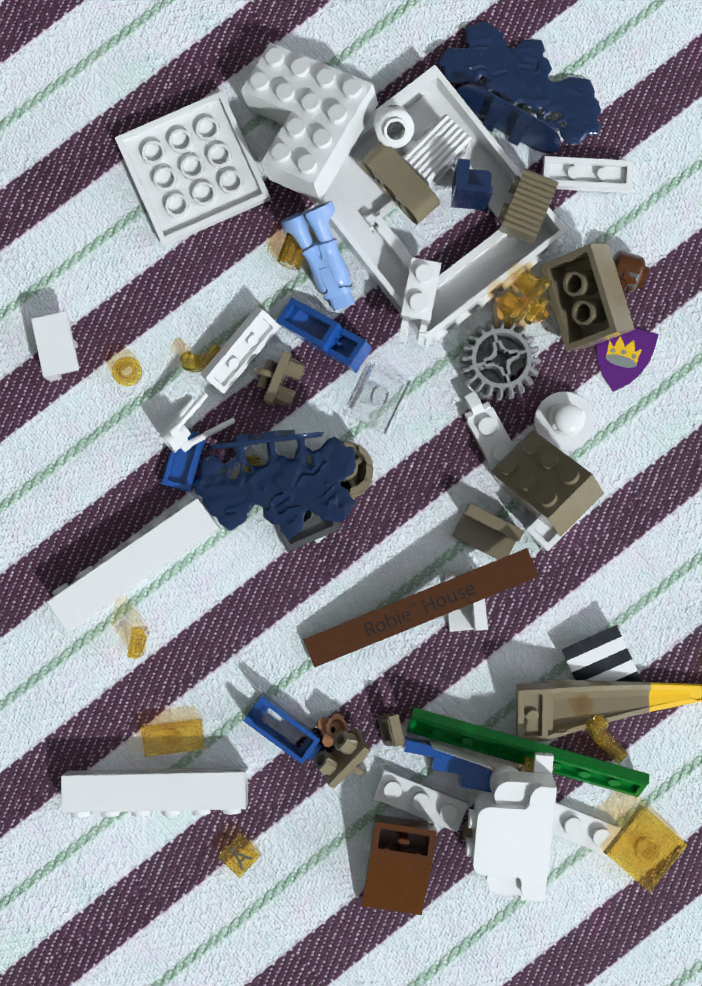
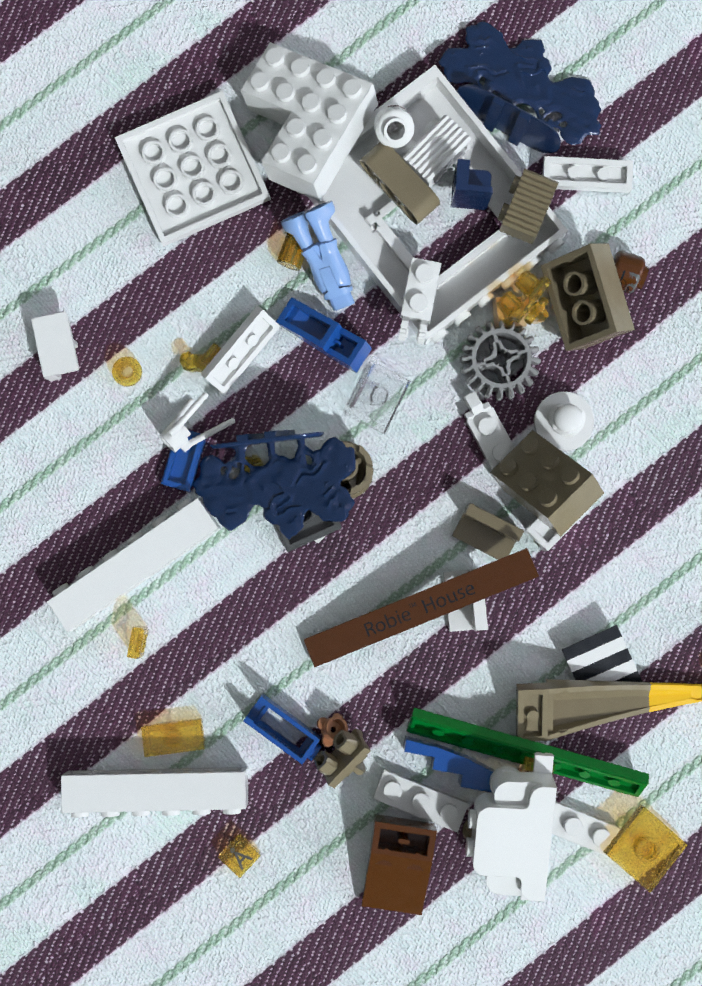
dark tan hips [253,350,306,407] -> none
dark tan tile [377,713,405,747] -> none
white sticker [428,739,493,769] -> none
clear yellow arm [586,714,628,764] -> none
dark purple sticker [596,328,659,392] -> none

